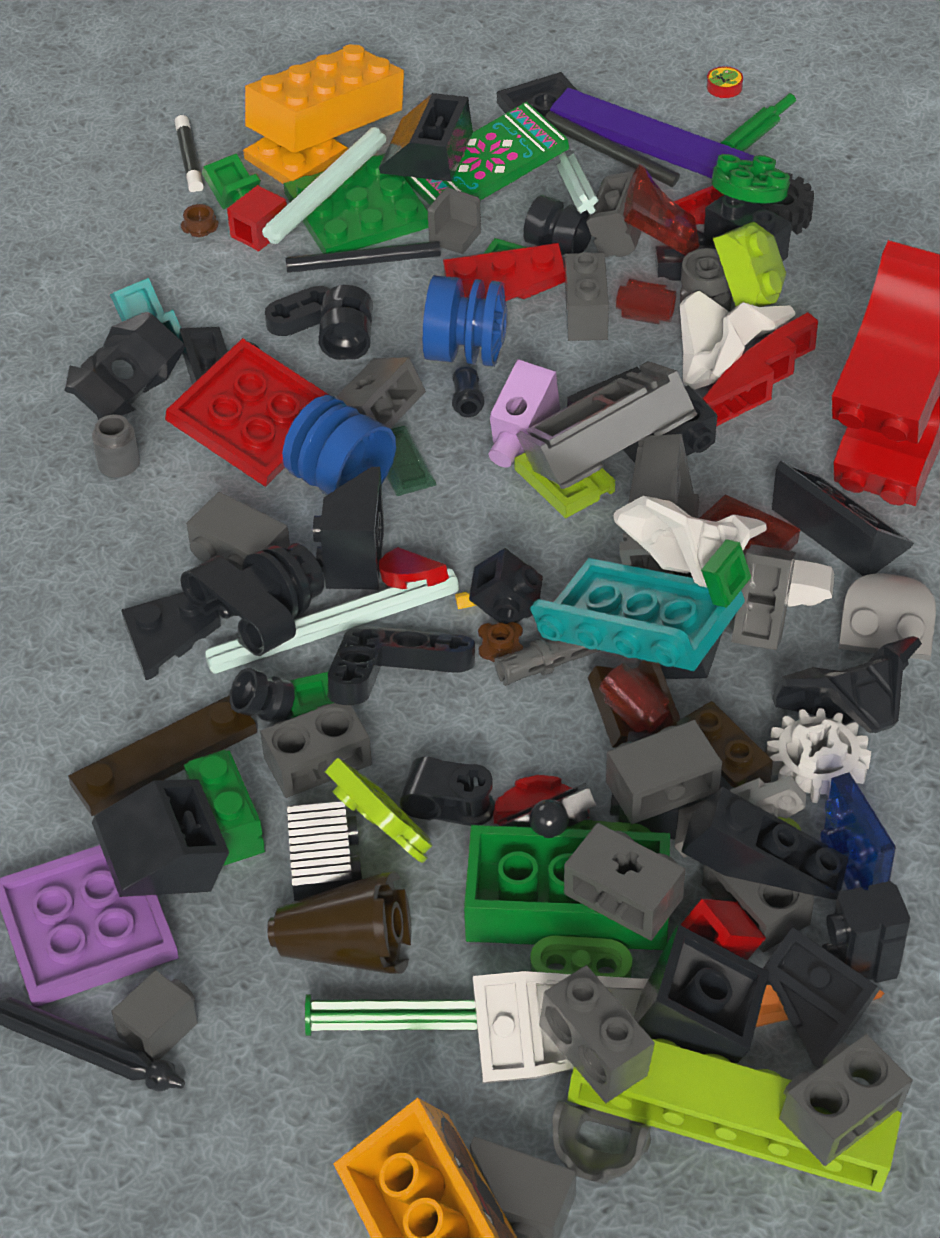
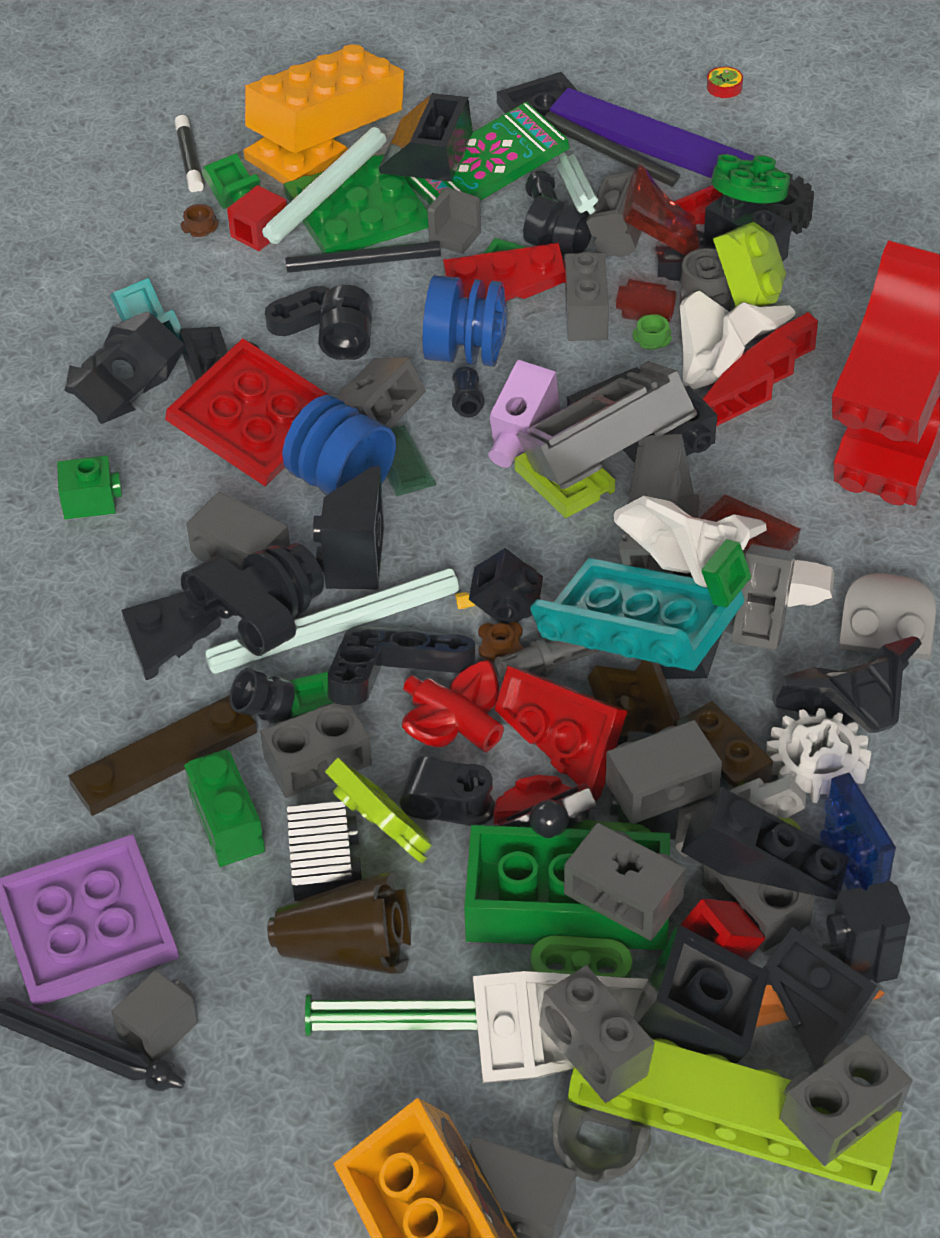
flat silver brick [92,415,140,478] -> none
black slope [92,779,229,897] -> none
red tile [379,547,449,589] -> none
clear red brick [599,663,669,732] -> none
green axle [721,93,796,152] -> none
black slope [772,461,914,576] -> none
none -> green brick [57,455,122,520]
none -> red plant [401,659,504,753]
none -> red wing [494,666,627,801]
none -> black pin [525,171,558,200]
none -> bright green plate [632,315,672,350]

